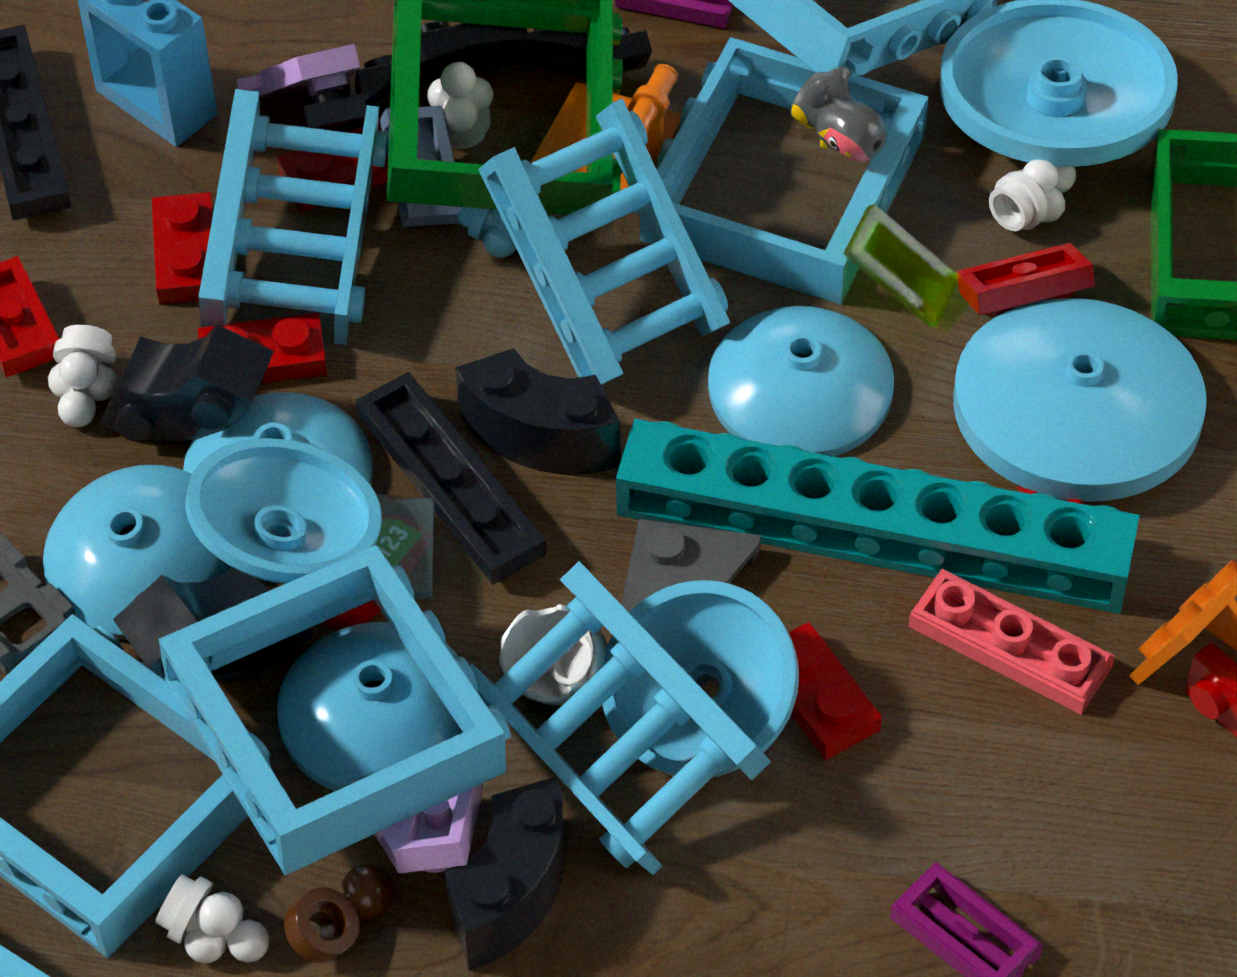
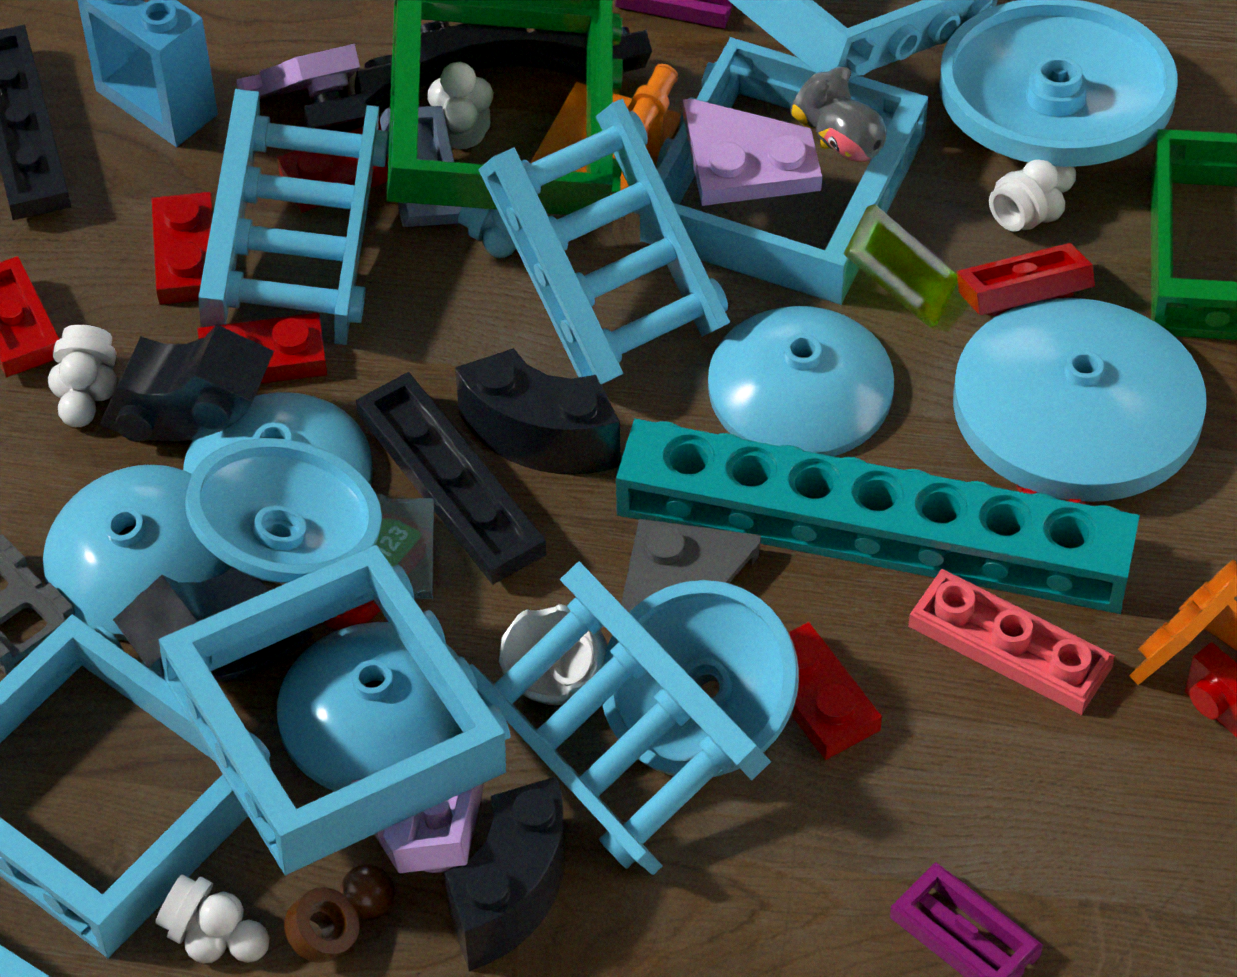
none -> lavender wing [683,99,822,206]

